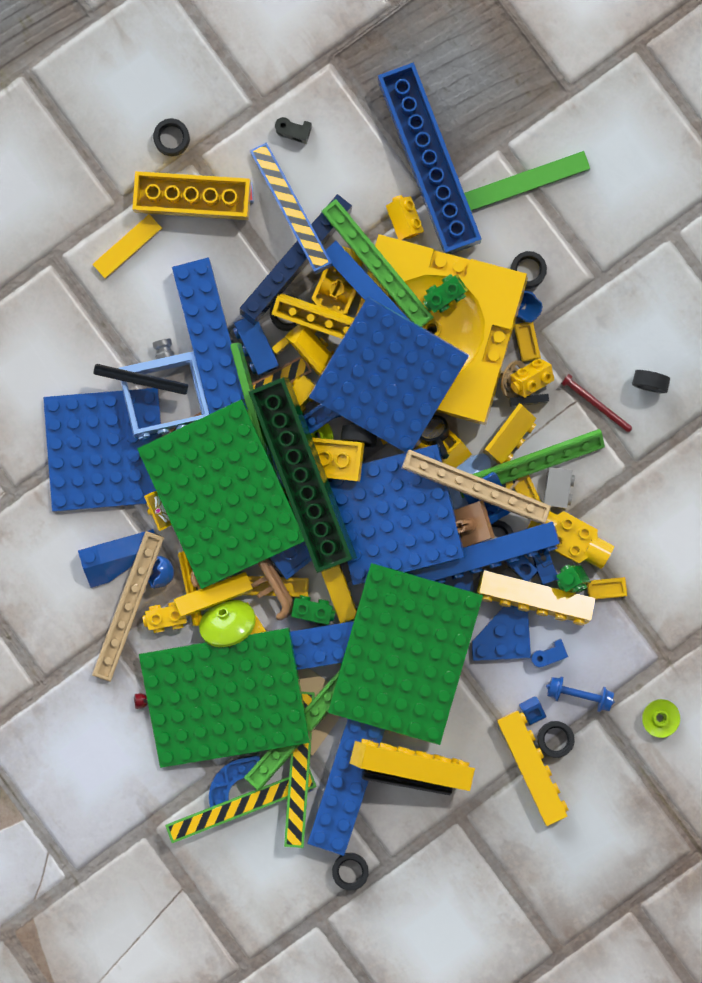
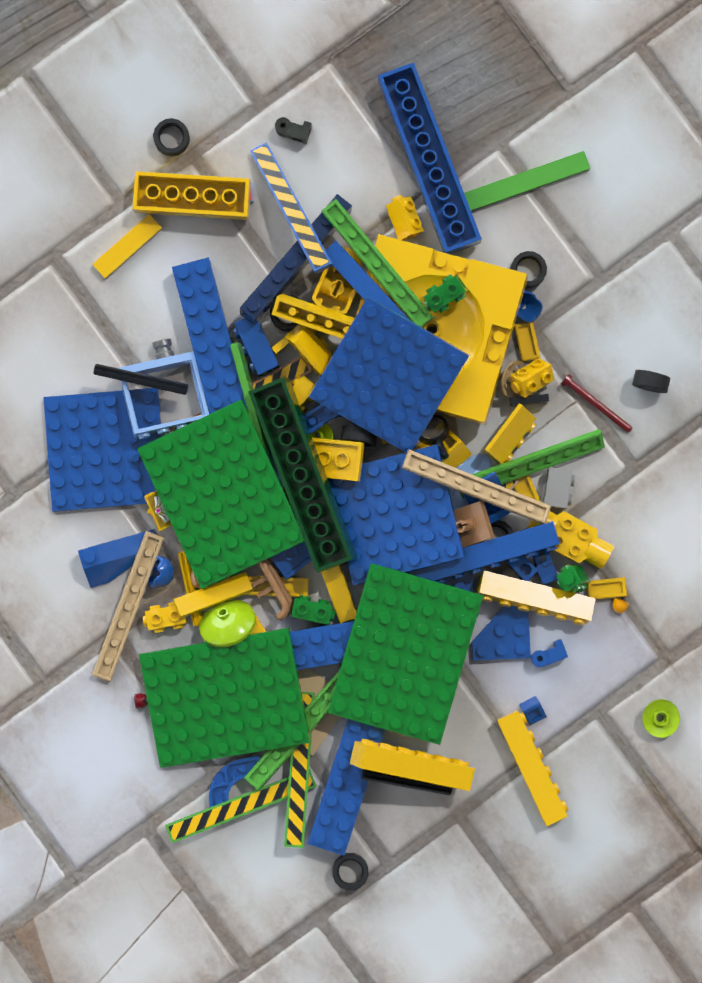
black tyre [537,721,575,758] -> none
blue piece [546,676,615,712] -> none
none -> light orange hinge [612,598,629,614]

